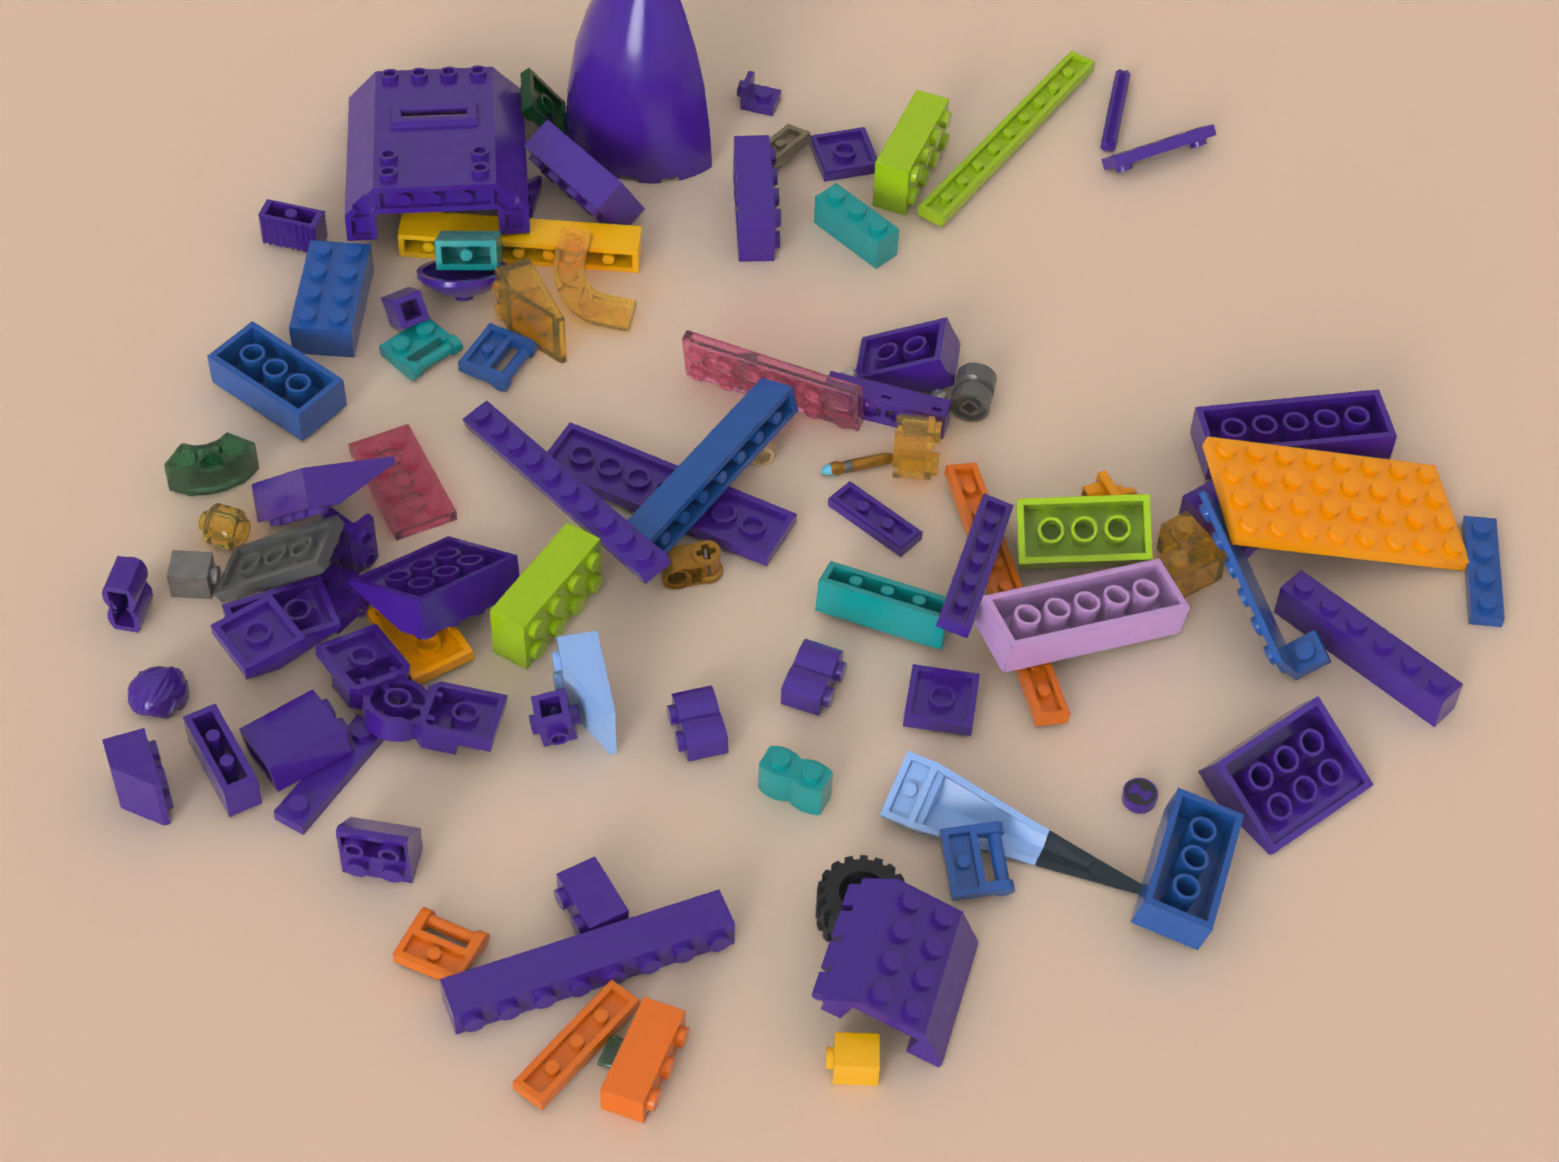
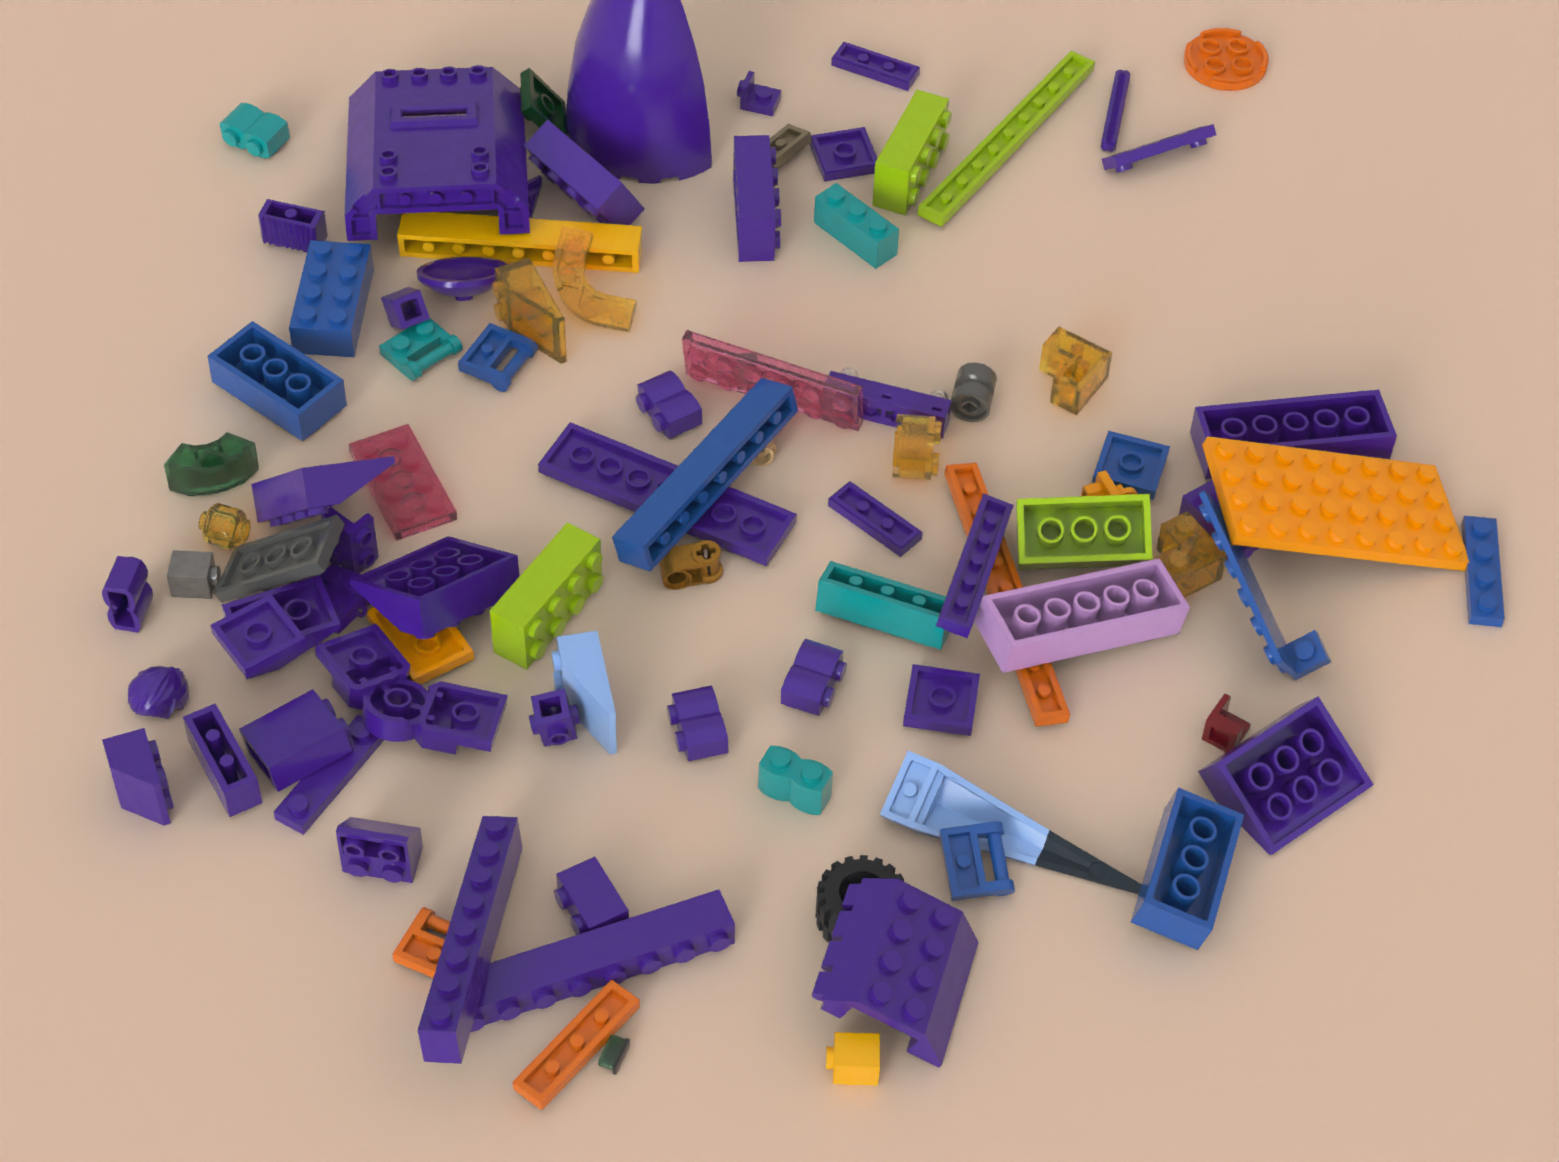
teal brick [435,231,503,270] -> none
dark purple plate [462,400,671,584] -> none
orange brick [600,997,690,1123] -> none
pearl gold piece [821,453,896,476] -> none
dark purple slope [855,317,961,392] -> none
tile [1122,778,1158,814] -> none
dark purple brick [1274,570,1463,727] -> none
none -> teal brick [219,103,290,159]
none -> dark purple brick [417,816,523,1064]
none -> dark purple brick [636,370,703,439]
none -> dark purple tile [831,42,920,91]
none -> clear yellow brick [1039,326,1112,415]
none -> blue plate [1092,431,1170,500]
none -> orange tile [1184,28,1269,91]
none -> dark red panel [1201,693,1251,752]

